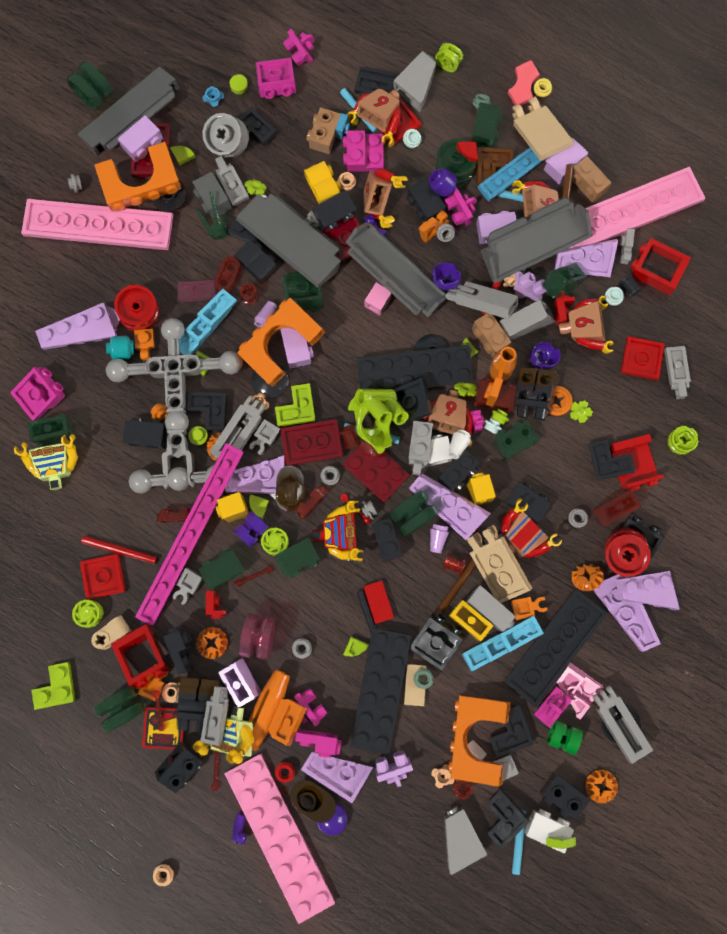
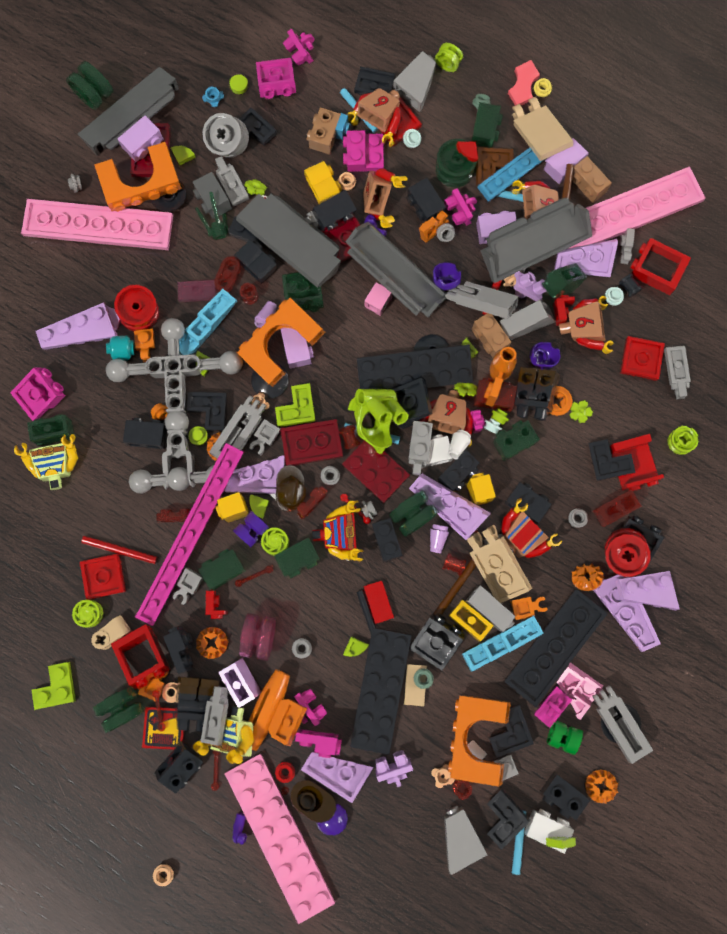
dark purple head [429,168,457,197] -> none

